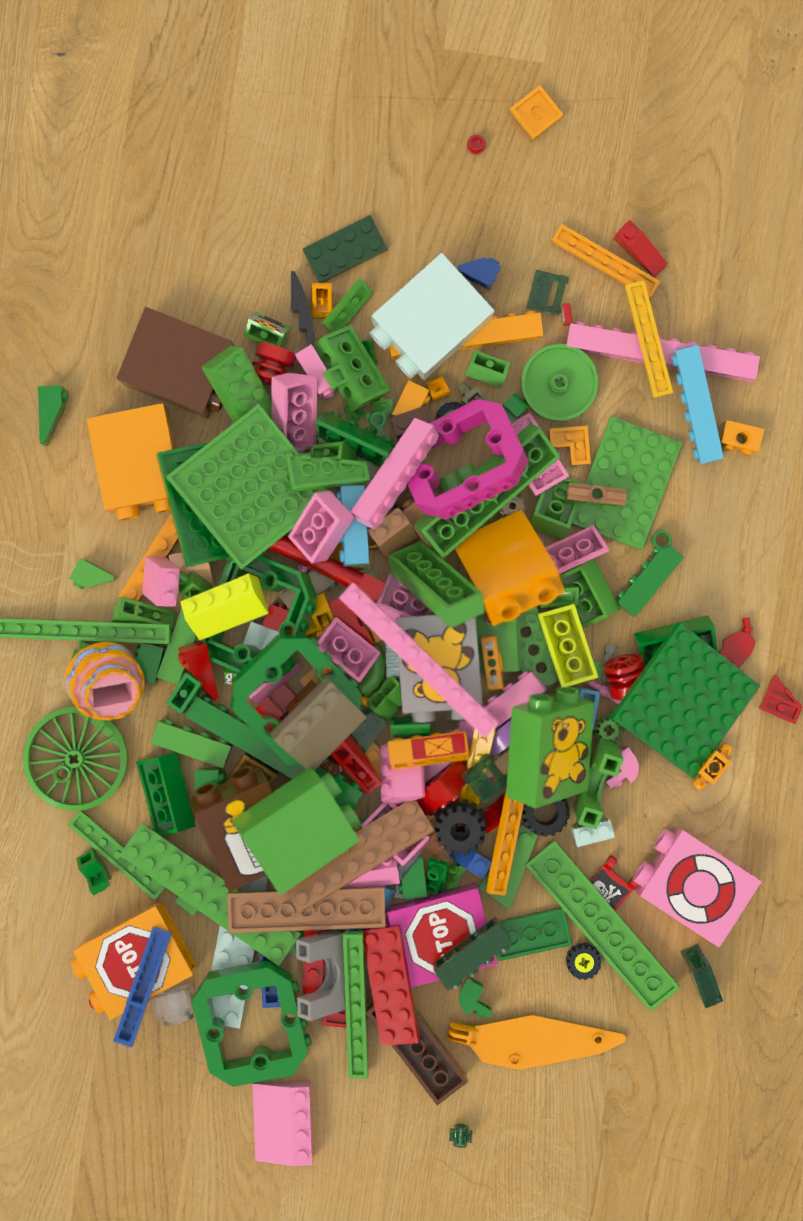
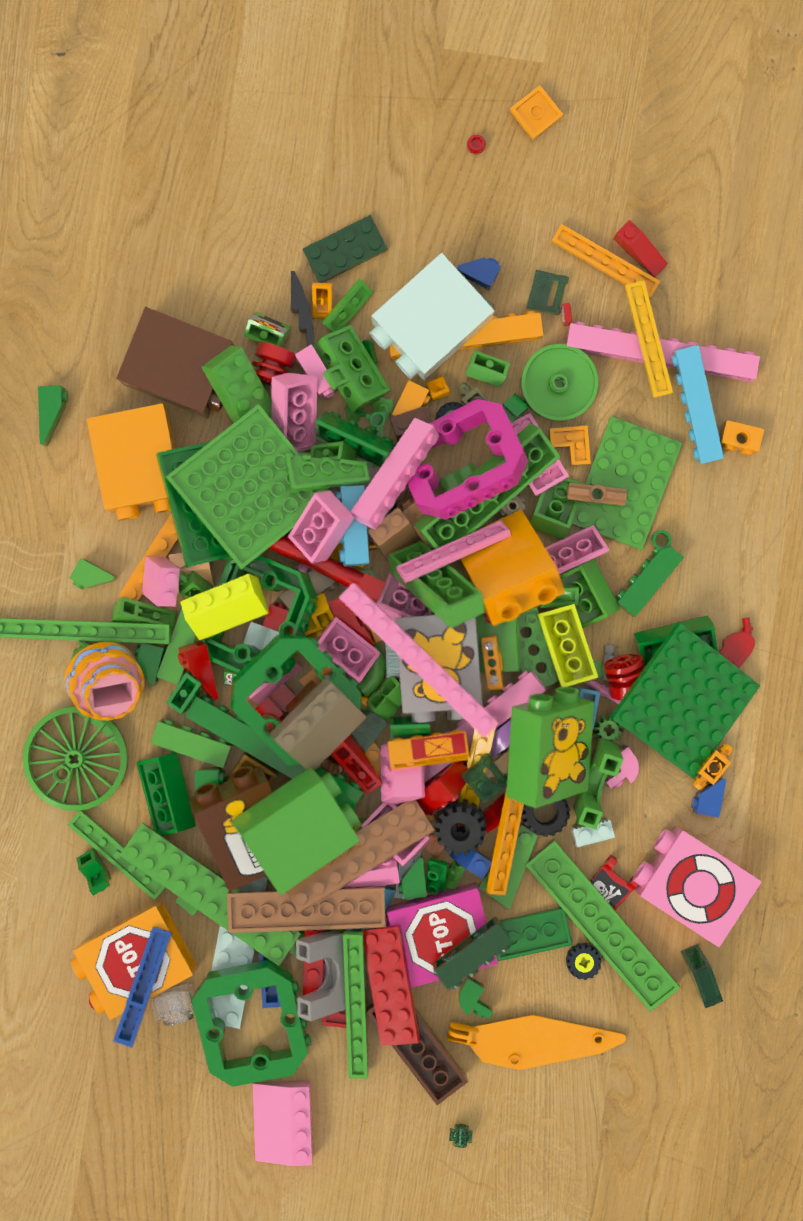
red wing [758,675,803,724] -> none
none -> bright pink tile [396,520,511,583]
none -> blue slope [691,778,726,818]

